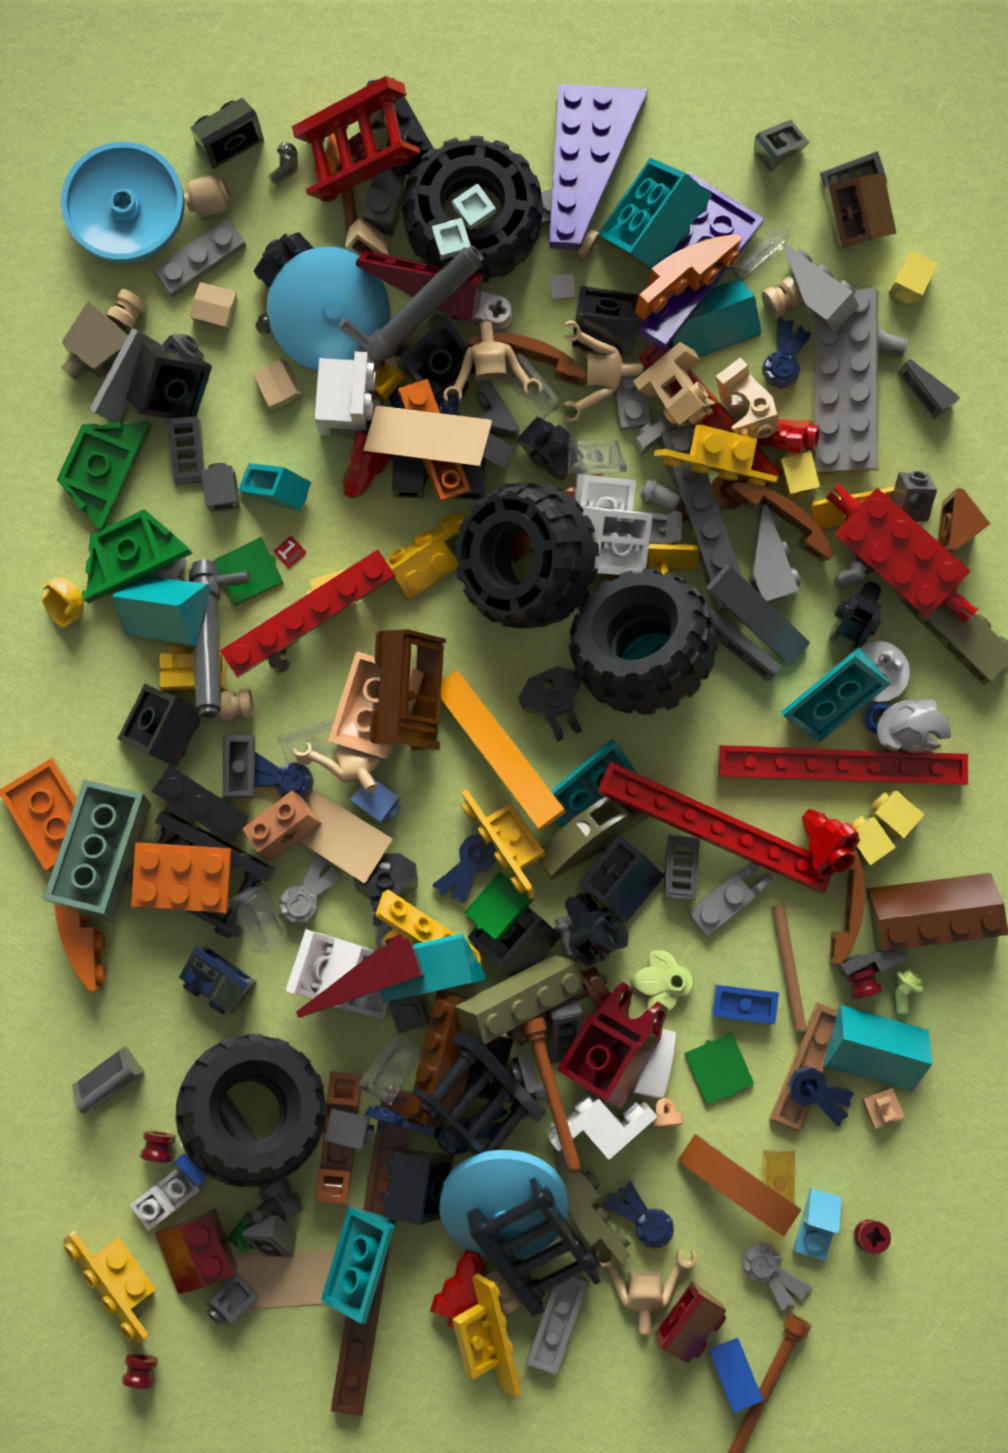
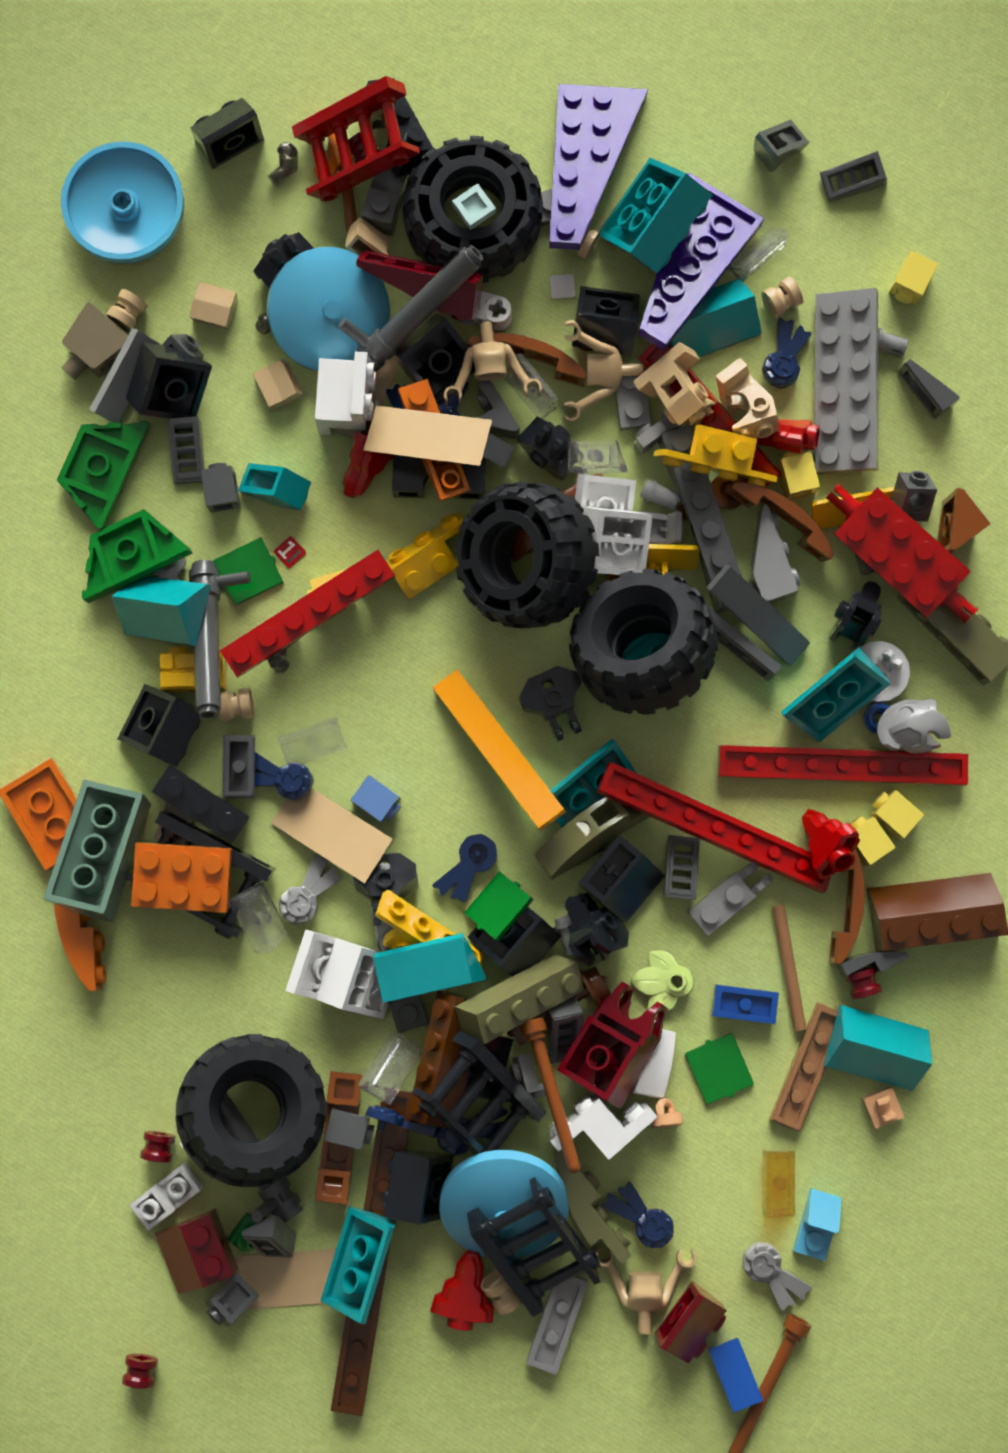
yellow hair [41,578,84,627] -> none
yellow bracket [63,1231,156,1344] -> none
dark grey tile [72,1046,144,1114] -> none
light grey plate [153,218,246,297] -> none
blue tile [172,1154,206,1187] -> none
slope [179,945,256,1015] -> none
tan head [184,174,231,219] -> none
nougat brick [242,791,321,861] -> none
tan piece [293,742,380,793] -> none
dark red slope [296,934,425,1018] -> none
light nougat slope [328,651,424,759] -> none
reddish brown piece [370,629,446,750] -> none
yellow tile [373,361,405,400] -> none
light aqua plate [432,218,470,260] -> none
yellow bracket [452,1274,521,1398] -> none
yellow bracket [461,789,546,900] -> none
slope [635,234,742,320] -> none
dark orange slope [678,1134,802,1237] -> none
light grey slope [784,245,859,334] -> none
dark blue piece [787,1066,854,1126] -> none
reddish brown slope [823,173,897,249] -> none
light grey arm [834,560,867,589] -> none
dark red wheel [853,1219,891,1254] -> none
yellowish green plate [895,968,923,1014] -> none

